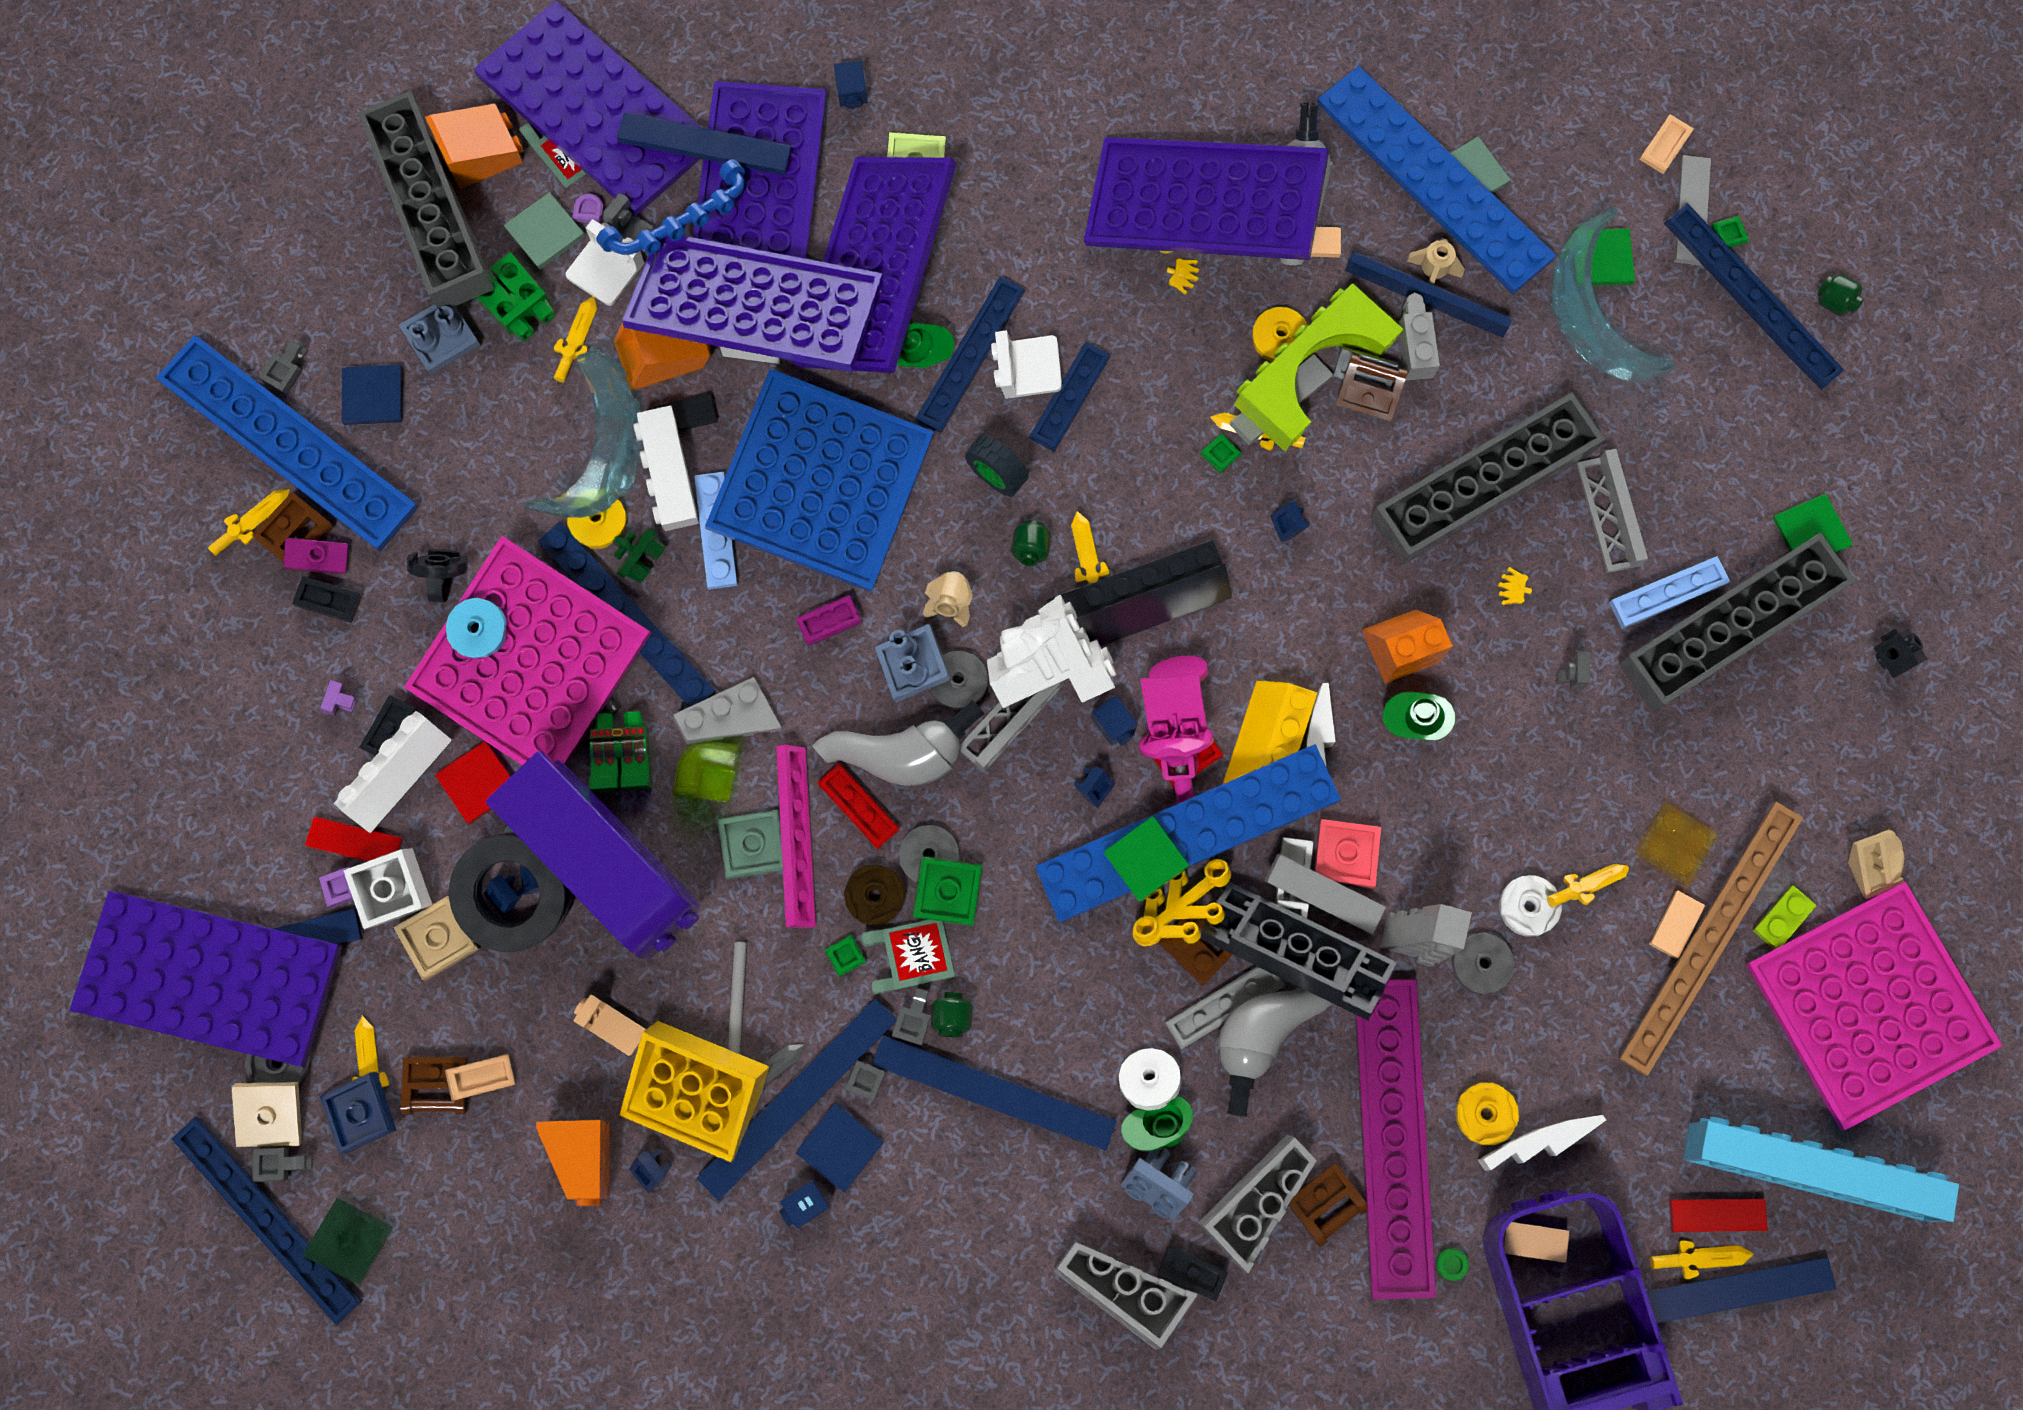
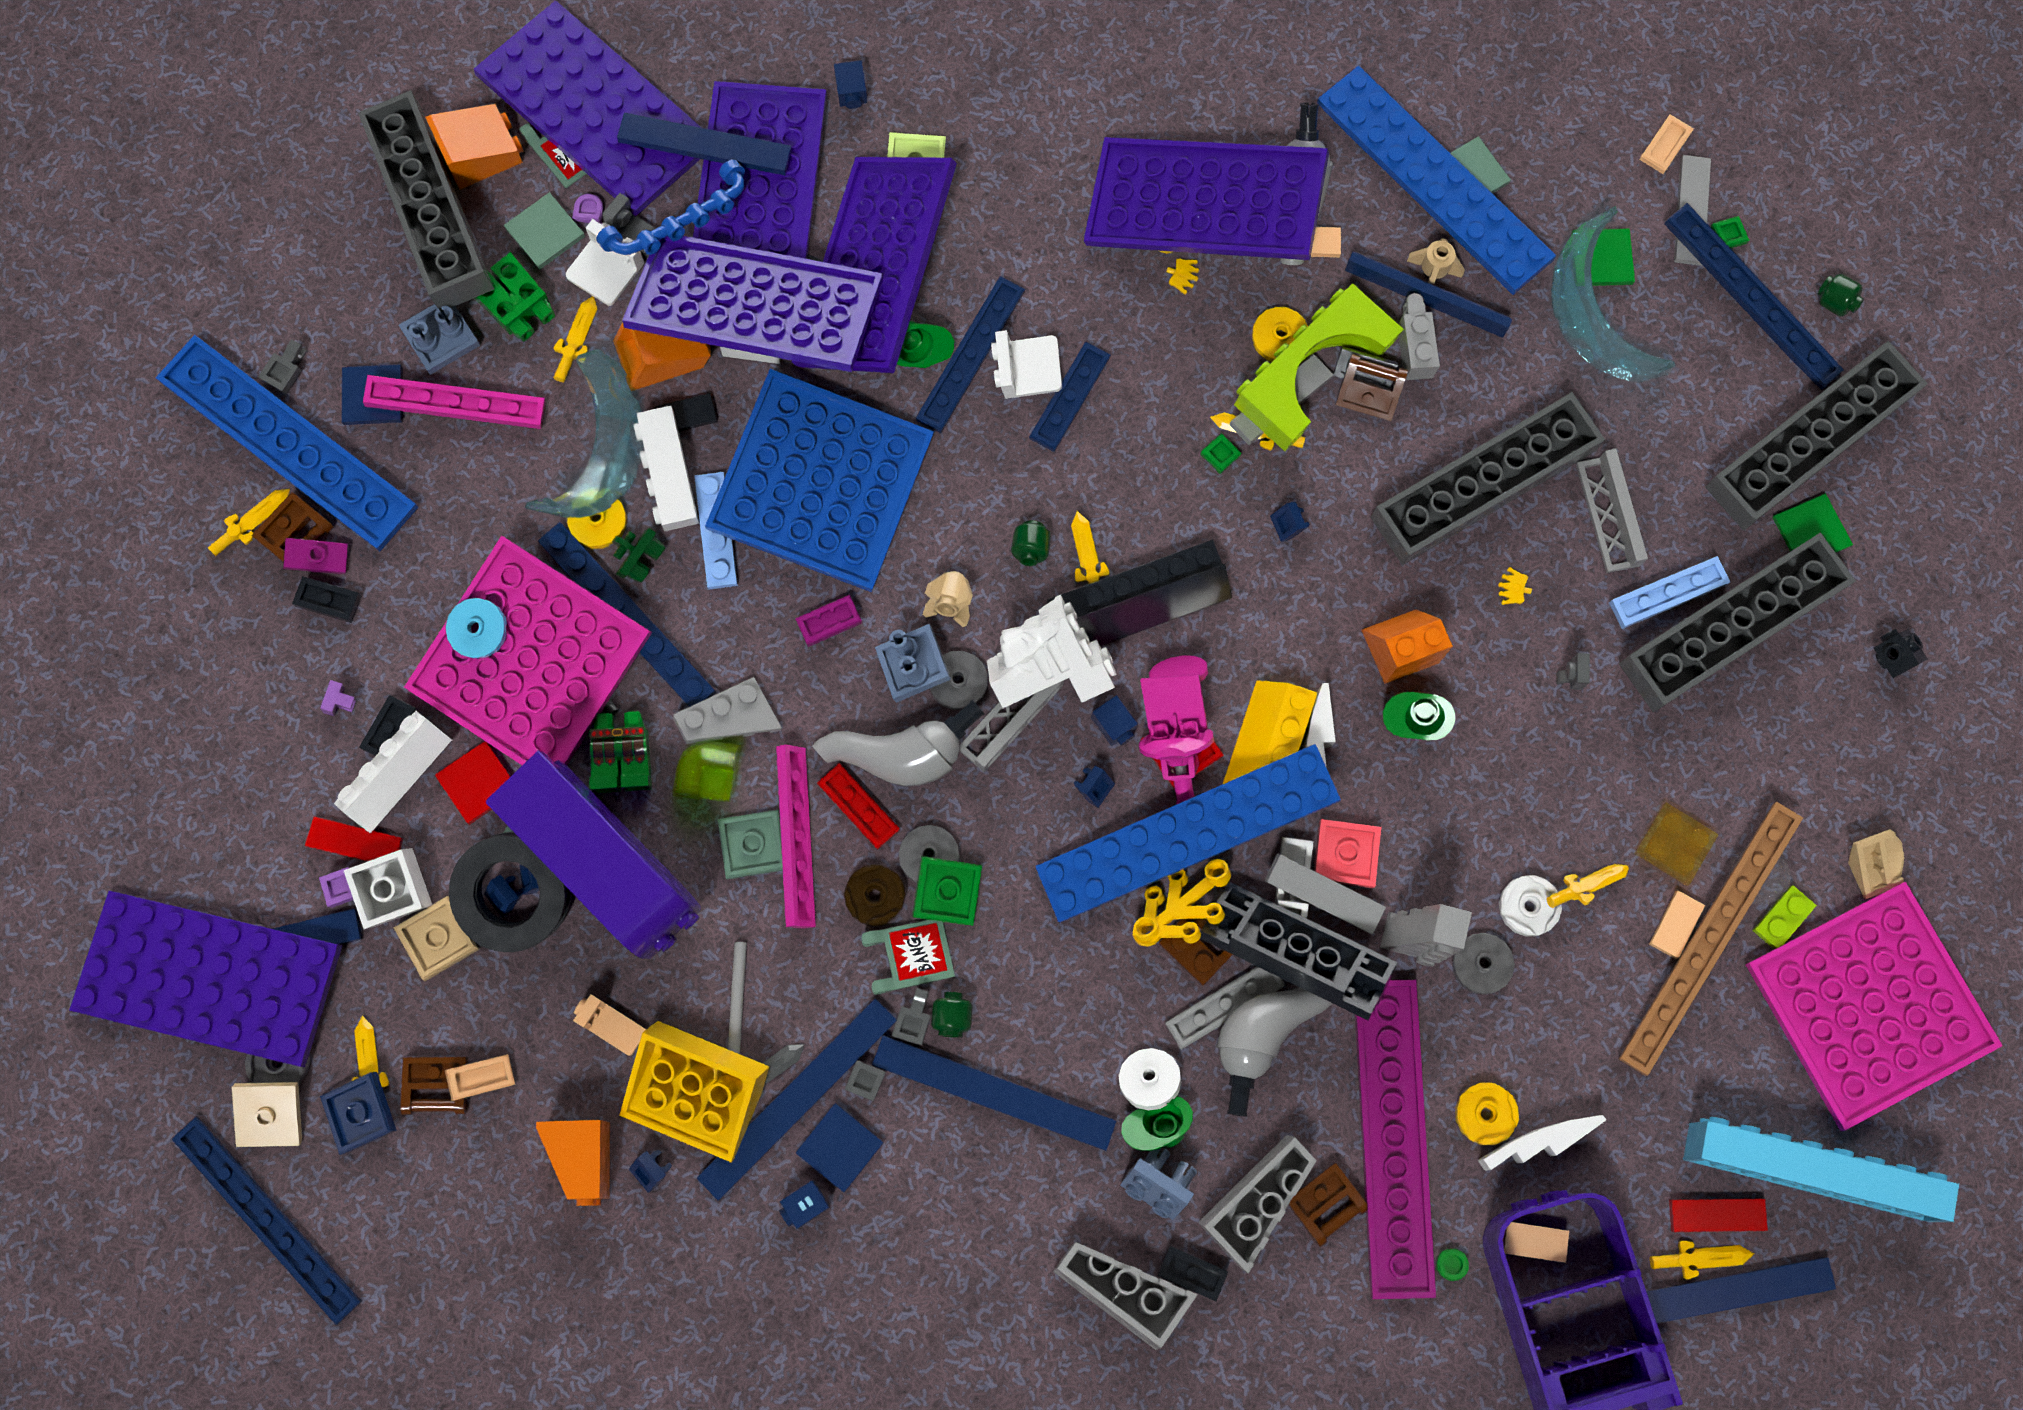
dark grey plate [253,1148,313,1182] -> none
clear green tile [302,1198,393,1286] -> none
black tile [407,549,468,603] -> none
green tile [824,935,866,978] -> none
black wheel [964,435,1029,497] -> none
green tile [1103,816,1190,903] -> none
none -> dark pink plate [363,375,546,429]
none -> dark grey brick [1705,341,1928,531]

